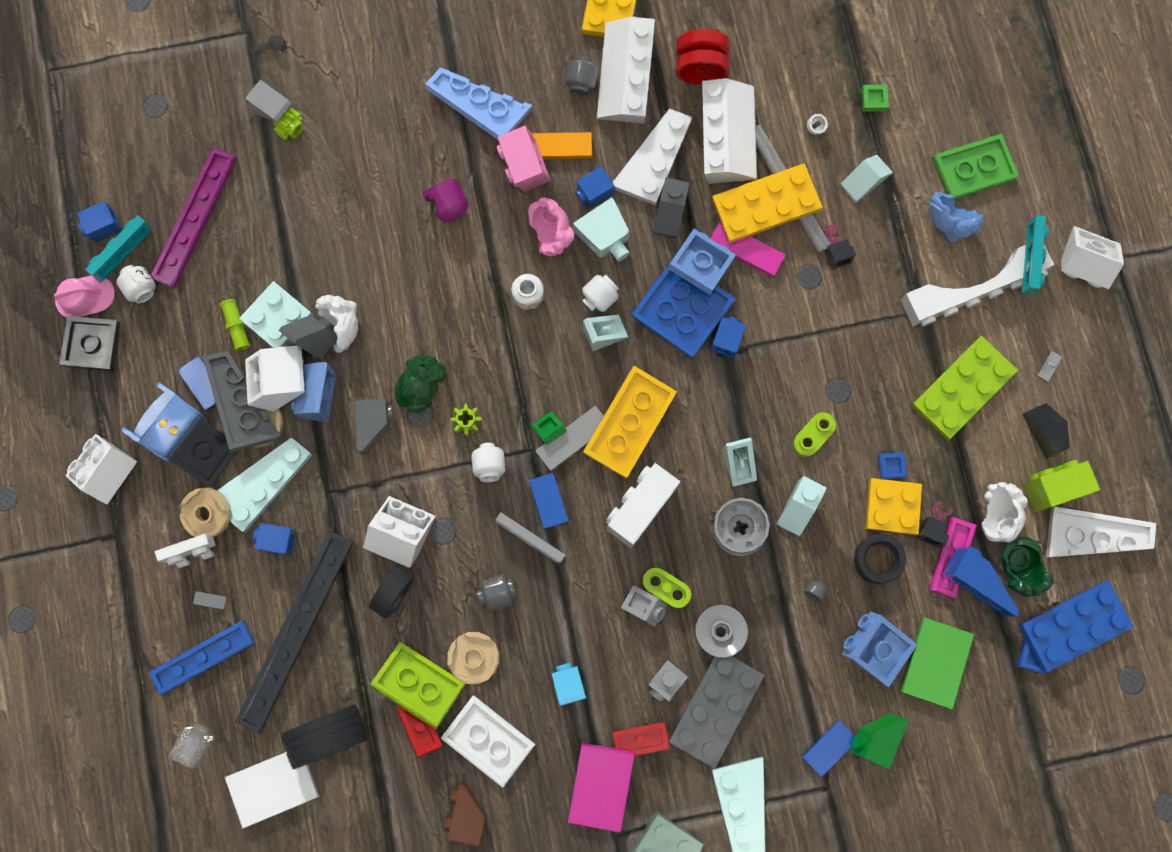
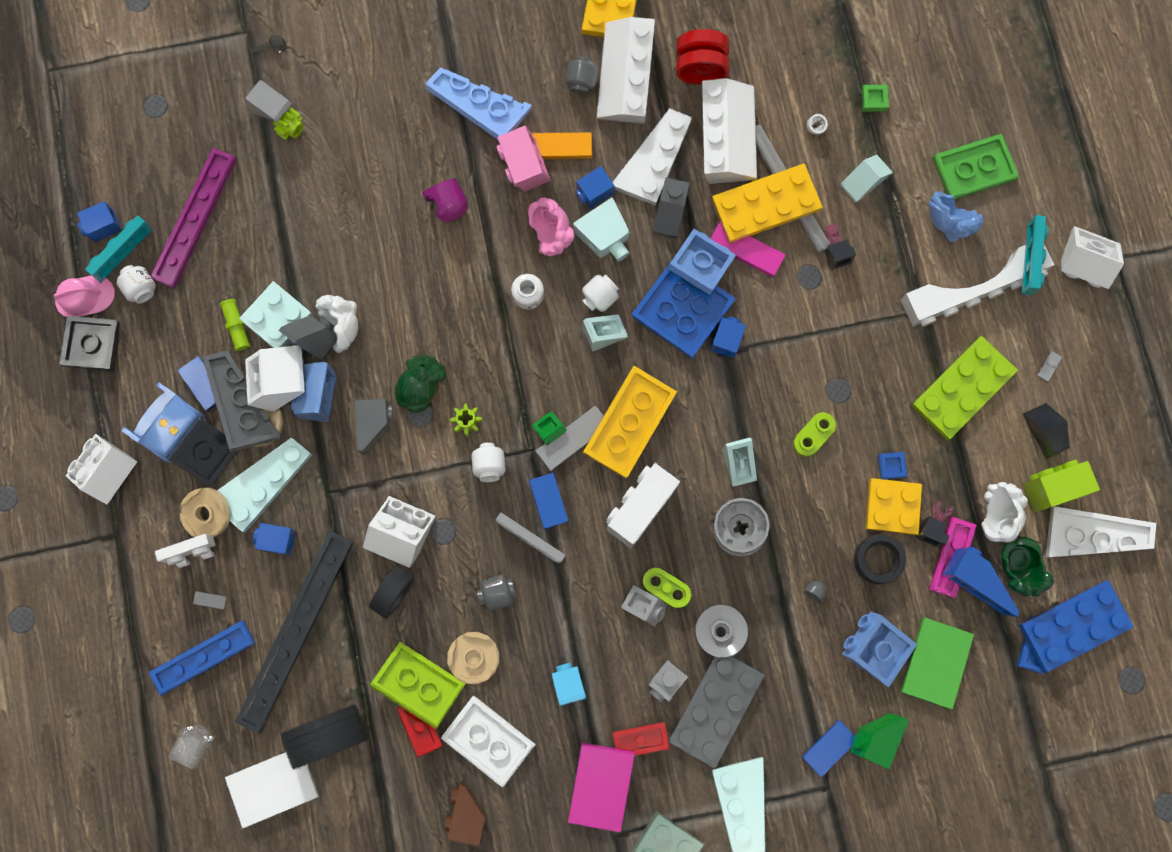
light aqua slope [776,476,827,536] -> none

